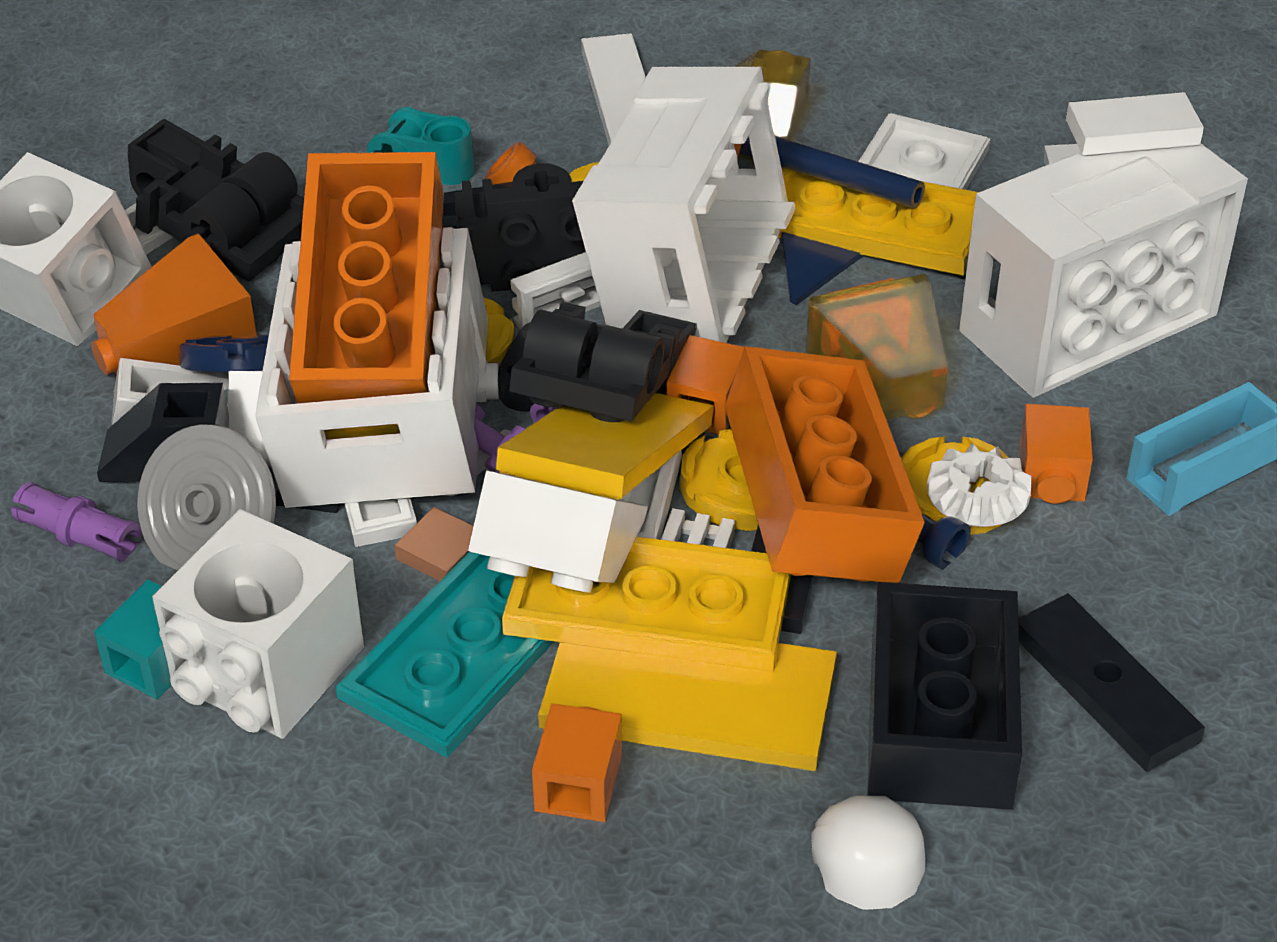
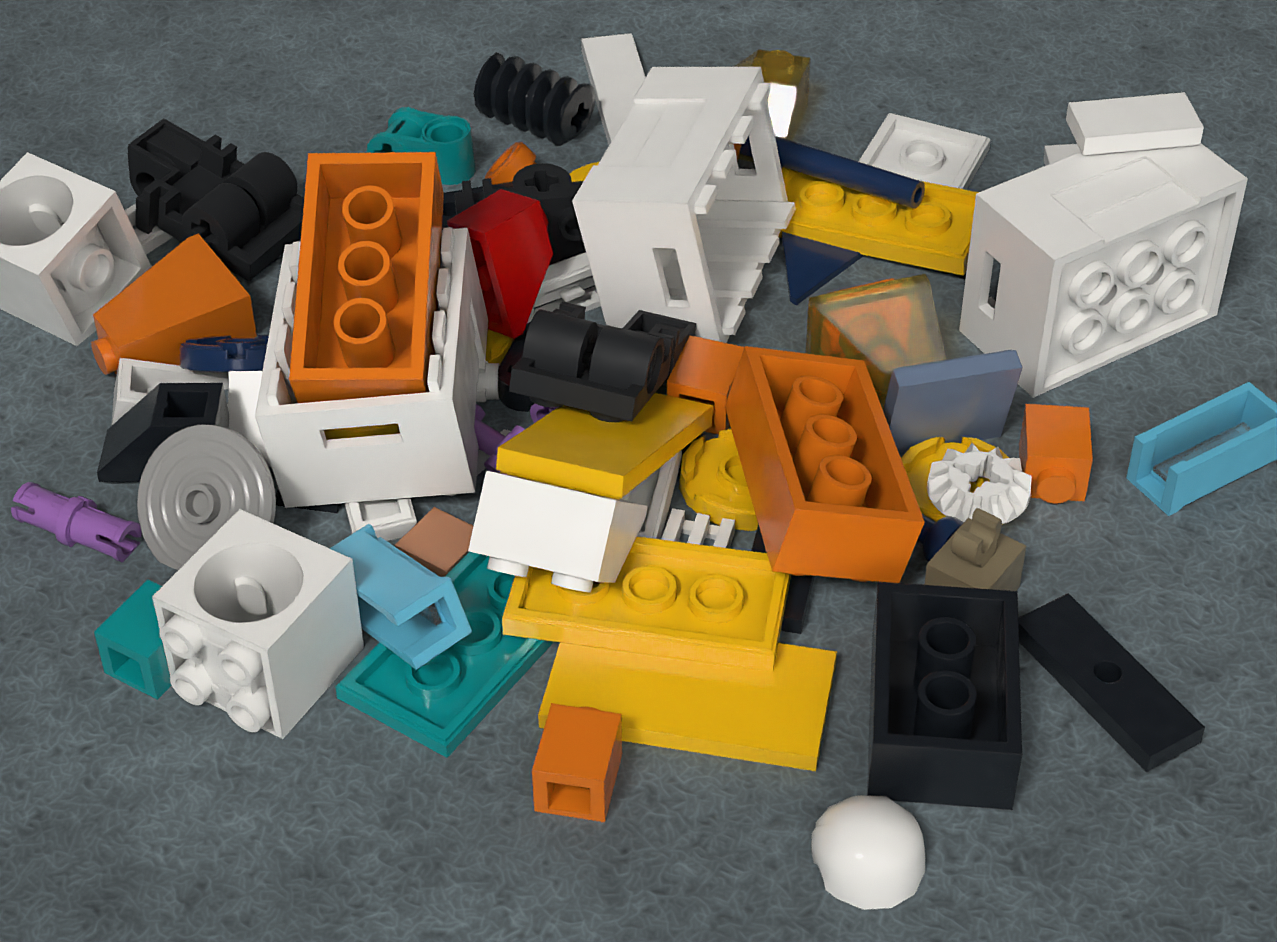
none -> medium azure window [329,524,472,670]
none -> red slope [447,189,553,339]
none -> black piece [473,53,596,146]
none -> sand blue tile [883,350,1023,453]
none -> dark tan brick [924,508,1026,591]

